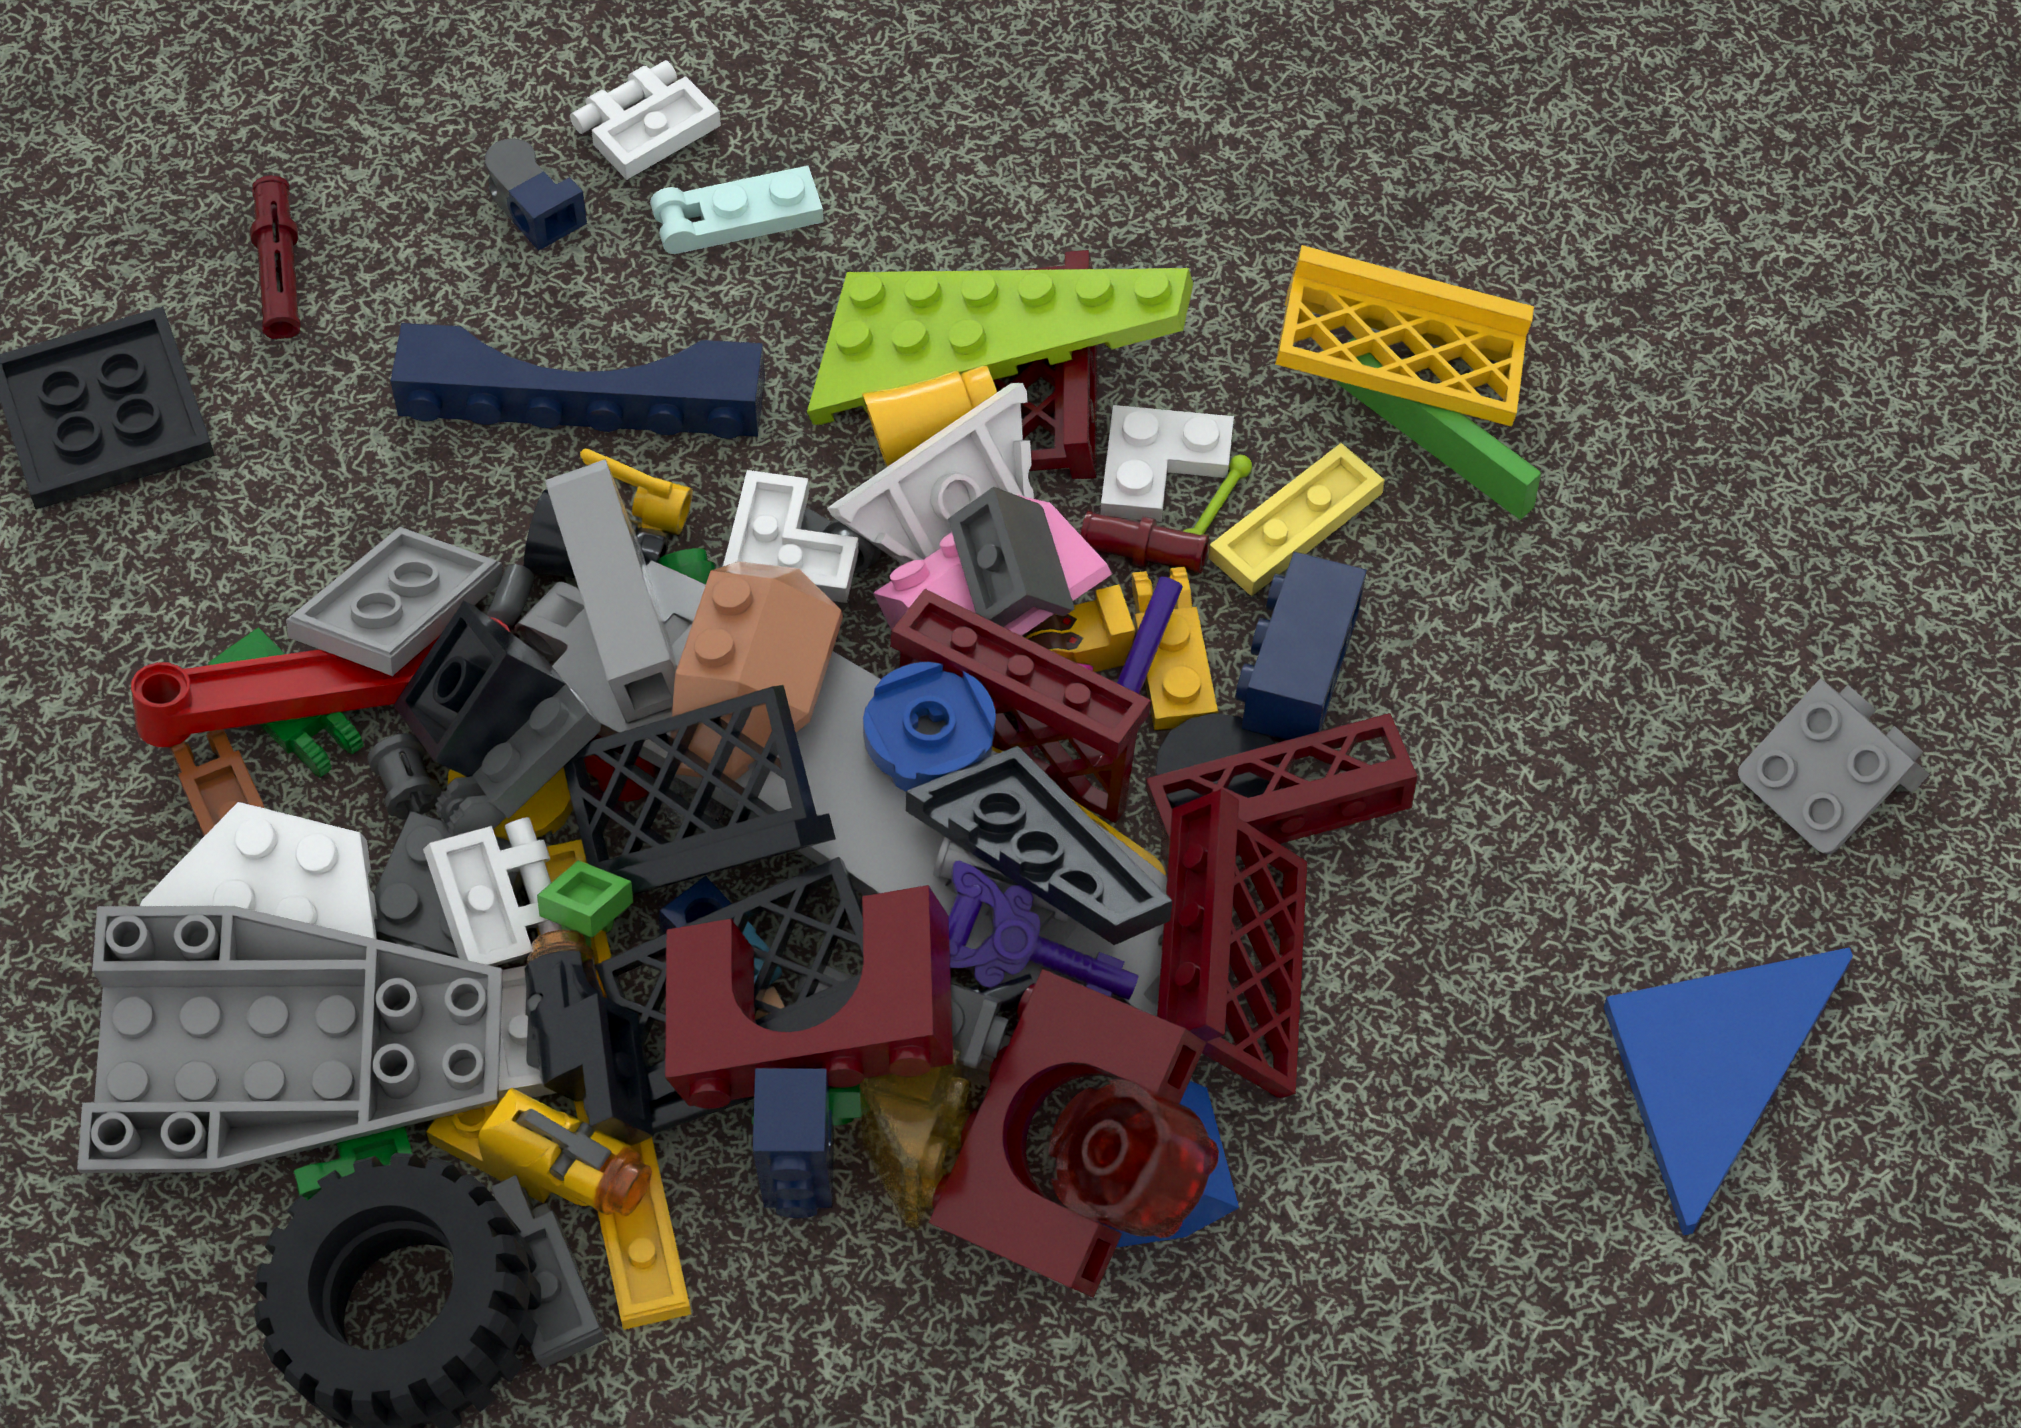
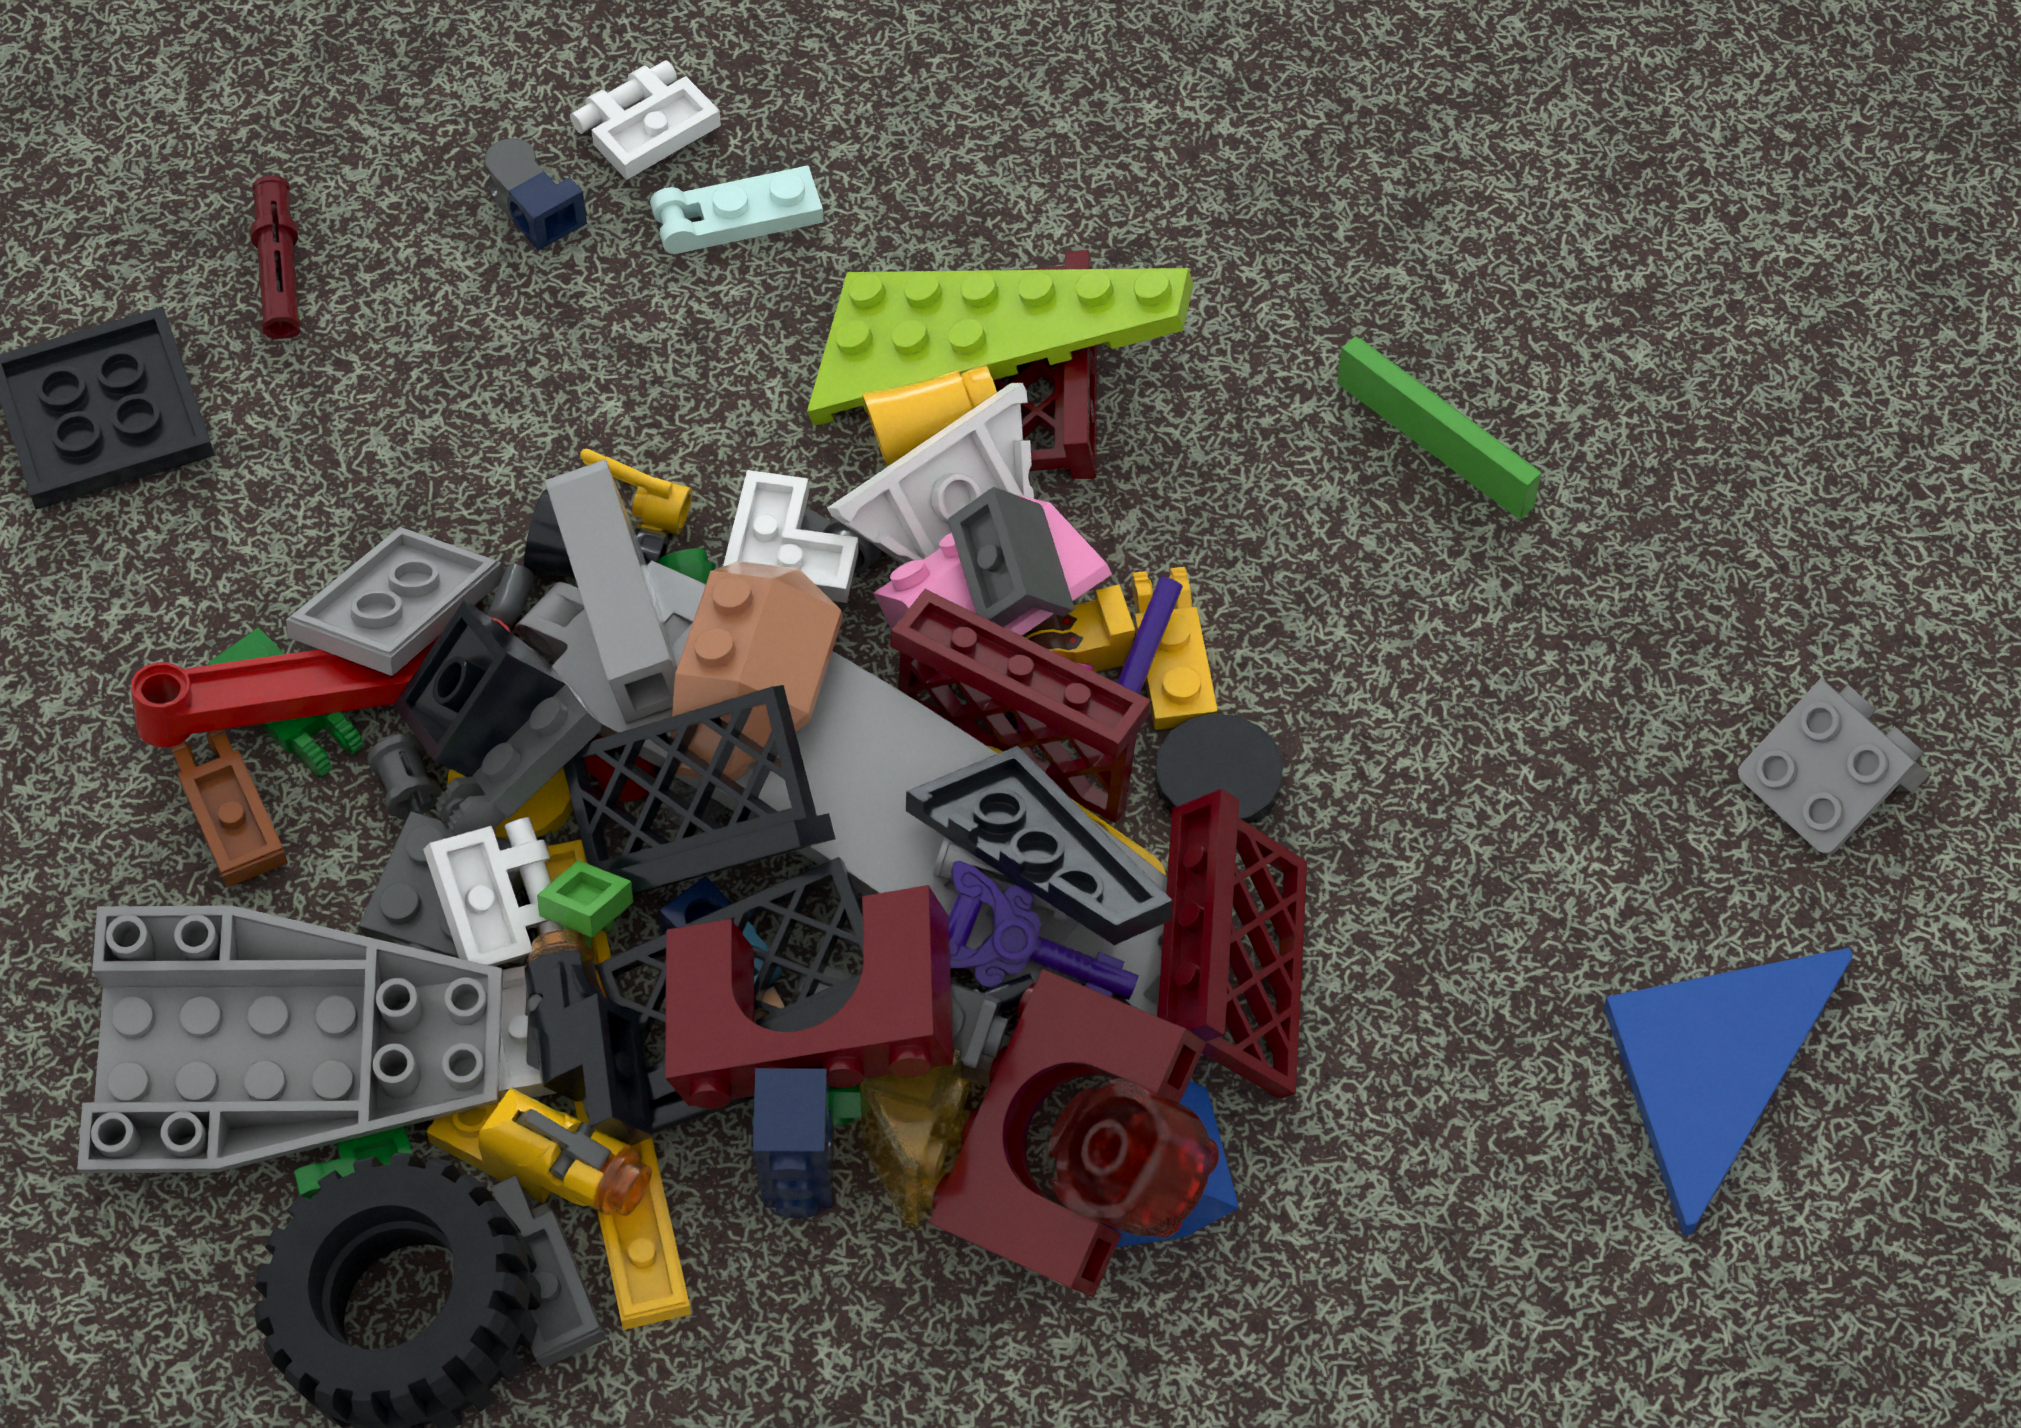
white wing [140,802,378,939] -> none
dark blue arch [390,323,765,439] -> none
blue plate [863,662,996,791] -> none
dark red pin [1080,510,1209,574] -> none
white plate [1101,405,1234,522] -> none
dark red fence [1145,713,1418,871] -> none
lime hinge [1184,454,1253,535] -> none
light yellow plate [1208,443,1385,596] -> none
dark blue brick [1235,552,1367,740] -> none
yellow fence [1275,245,1534,427] -> none

